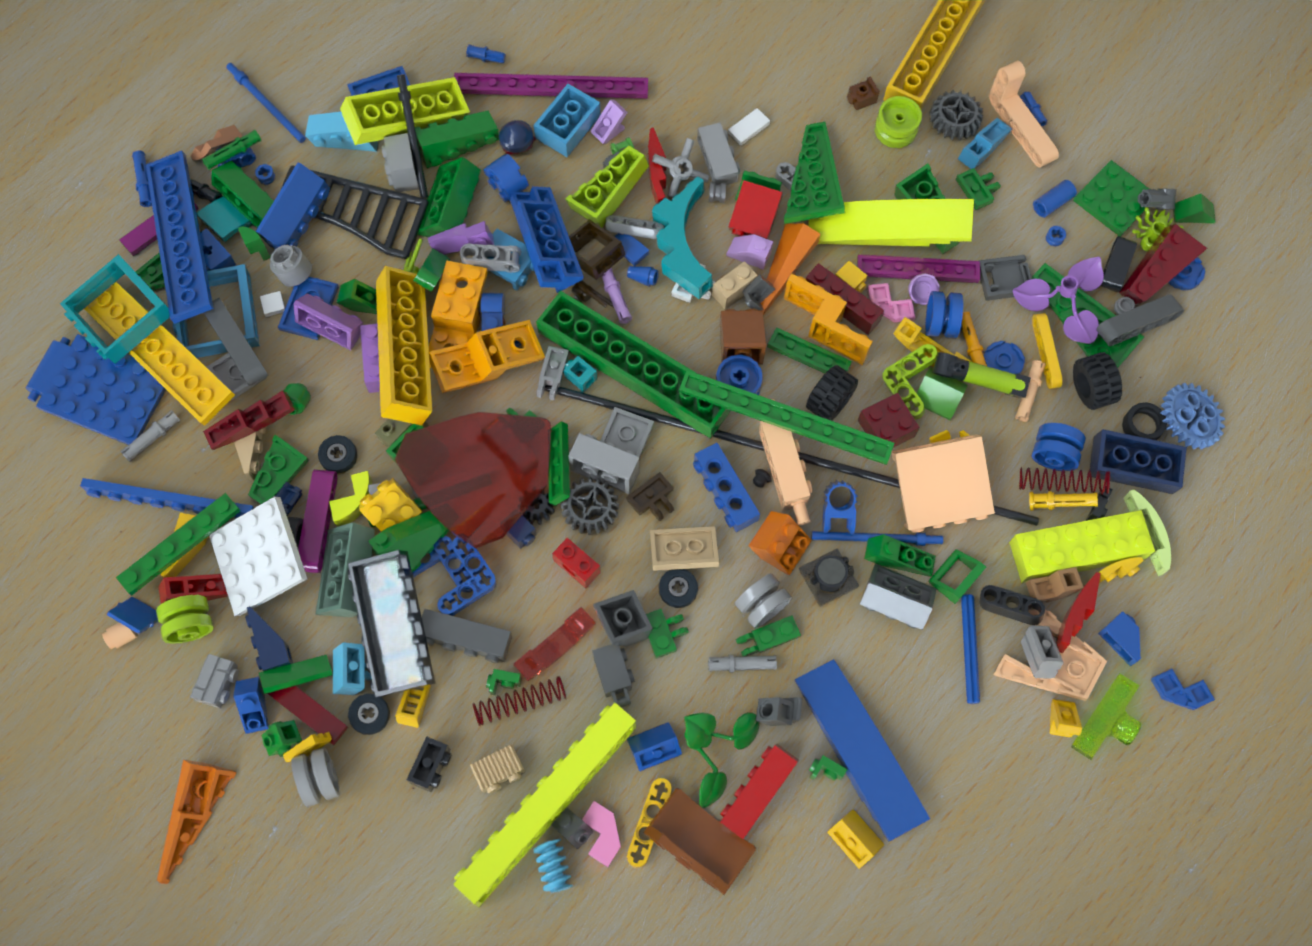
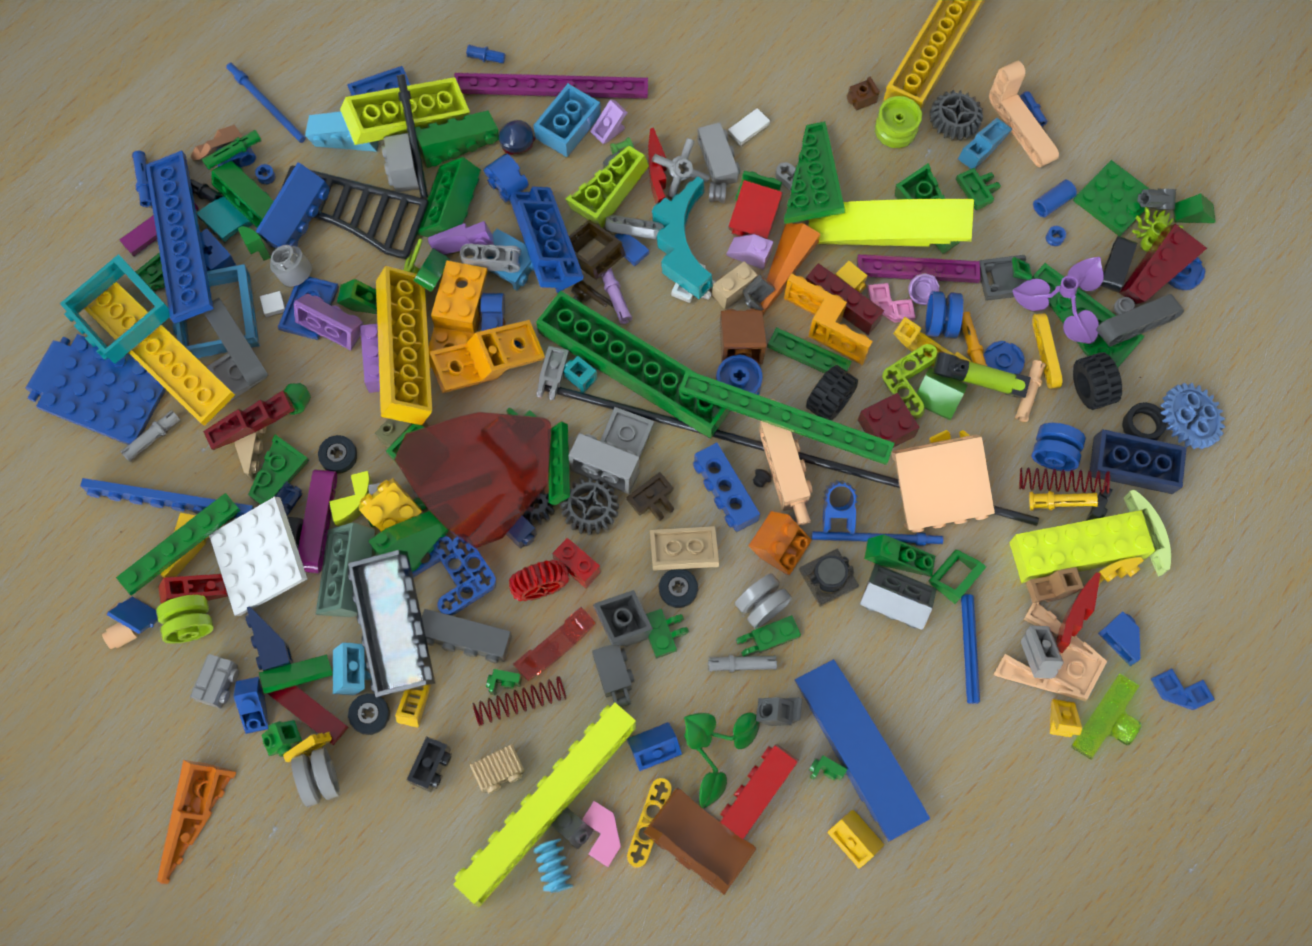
blue cone [627,266,659,287] -> none
black beam [979,585,1045,625] -> none
none -> red gear [509,559,569,602]
none -> green slope [1012,257,1033,280]

